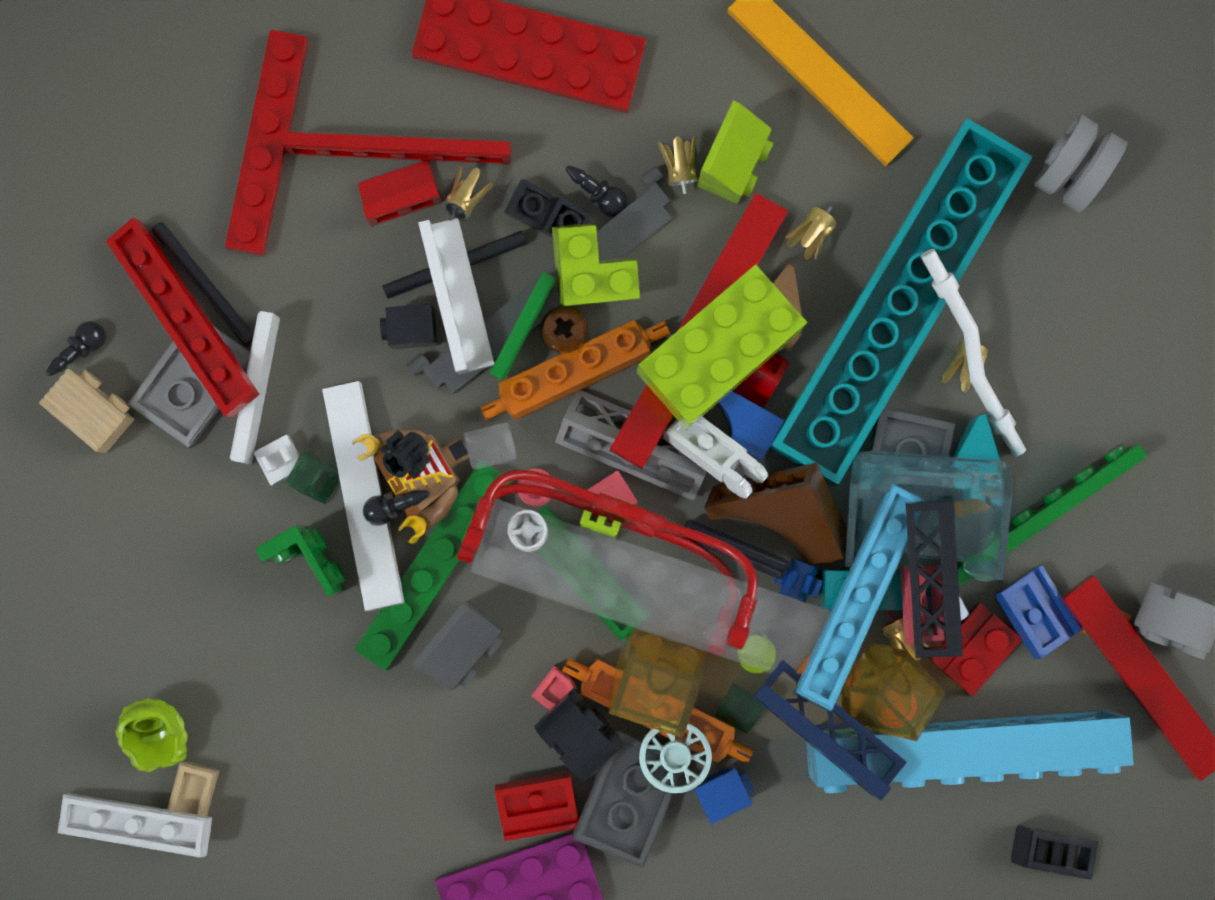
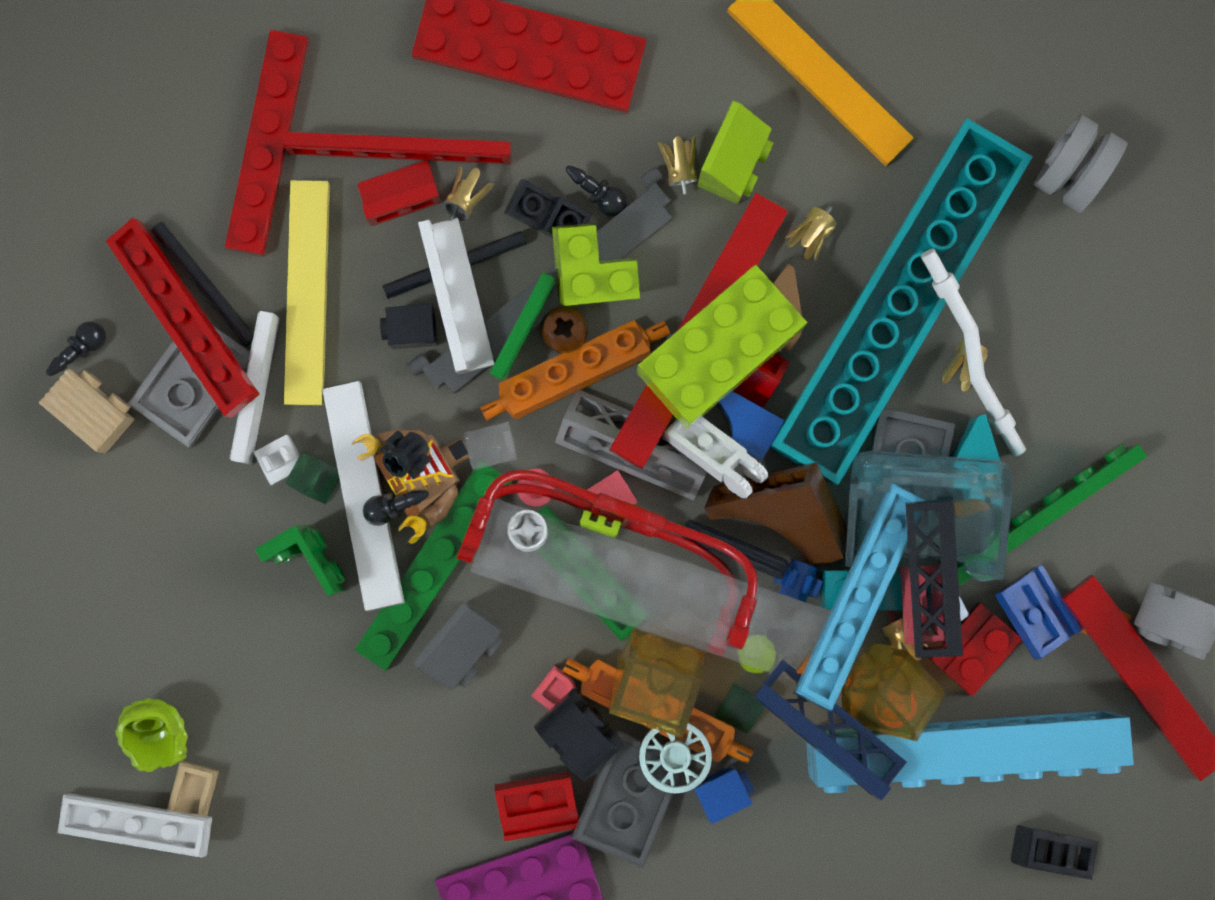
none -> light yellow tile [284,180,330,406]

